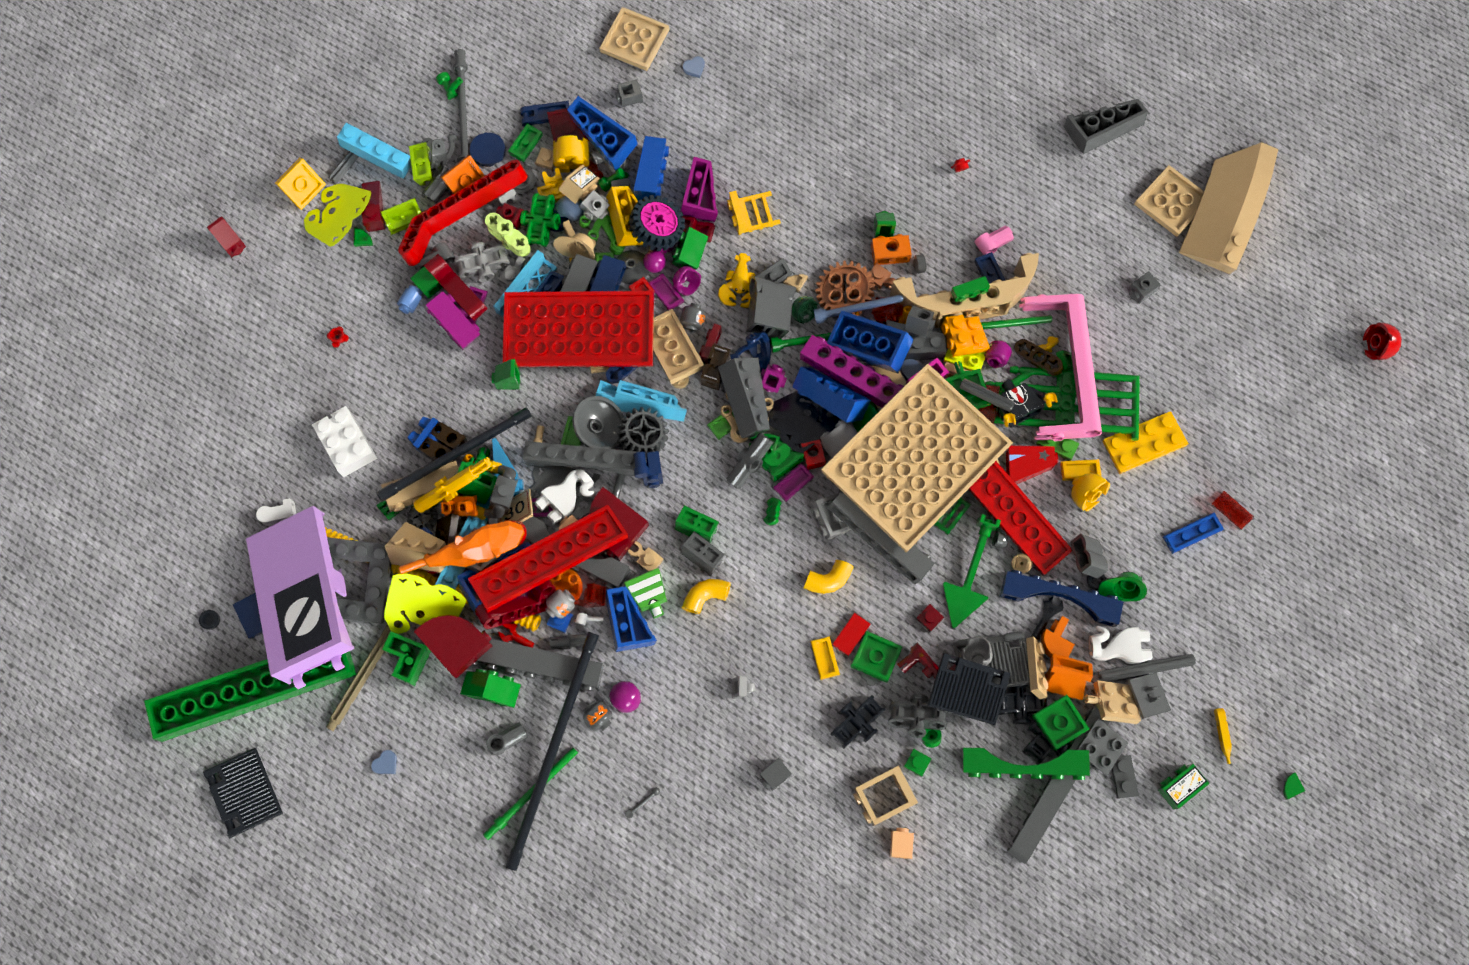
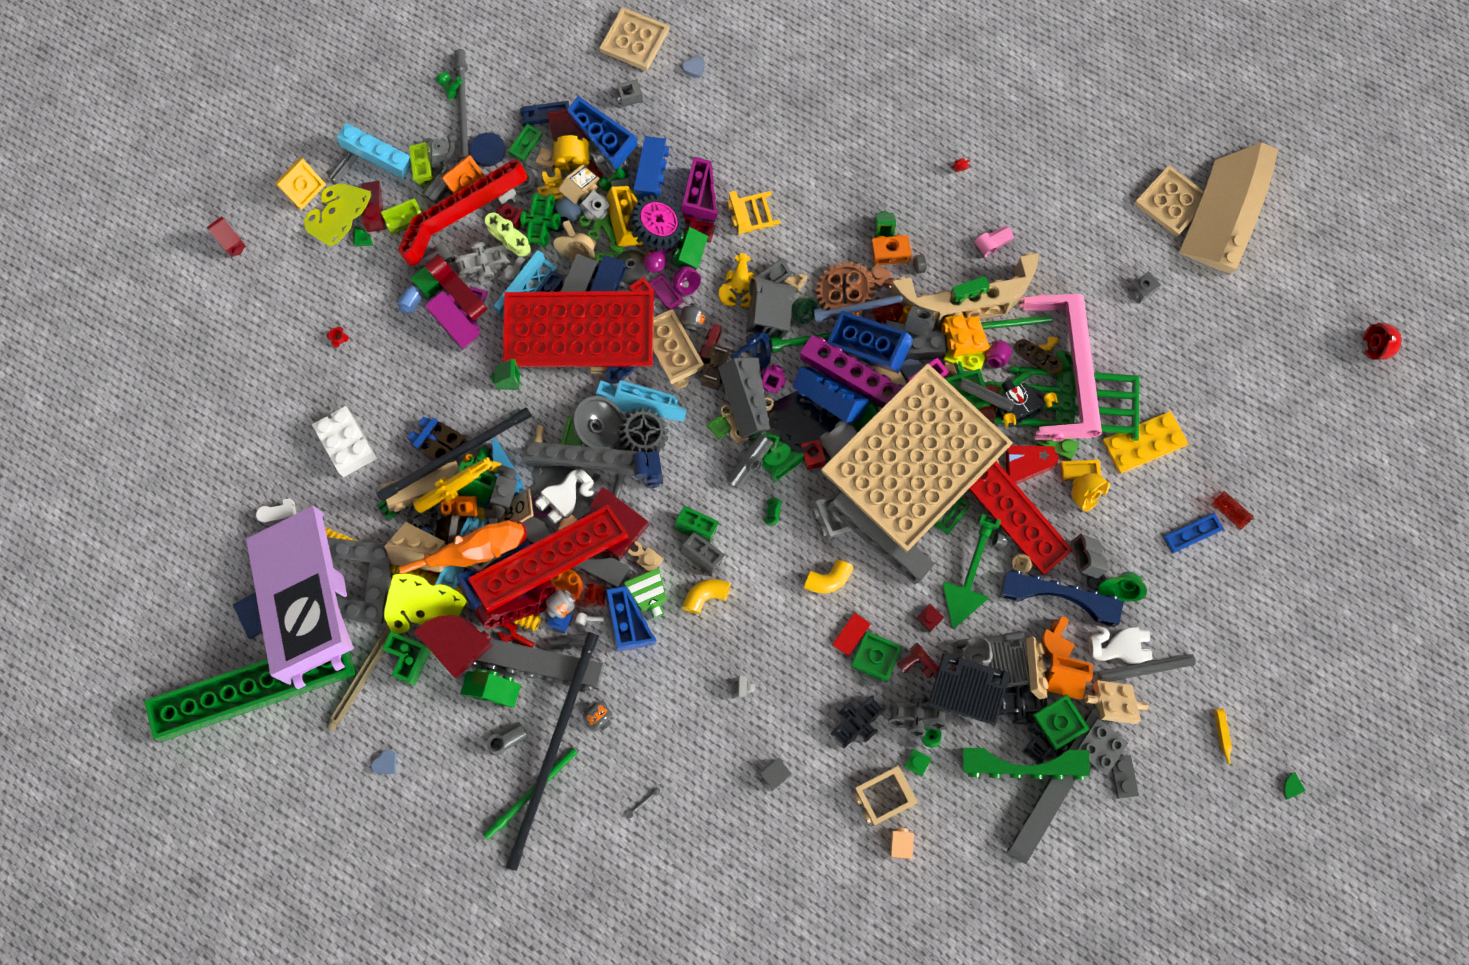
black tile [199,610,220,630] -> none
black window [203,748,283,839] -> none
magenta hair [609,681,641,713] -> none
magenta tile [773,463,814,502] -> none
yellow tile [810,636,840,680] -> none
dark blue plate [974,252,1006,284] -> none
black piece [1030,597,1064,640] -> none
dark grey wedge [1064,99,1148,154] -> none
dark grey piece [1127,673,1171,719] -> none
brick [1158,764,1210,810] -> none

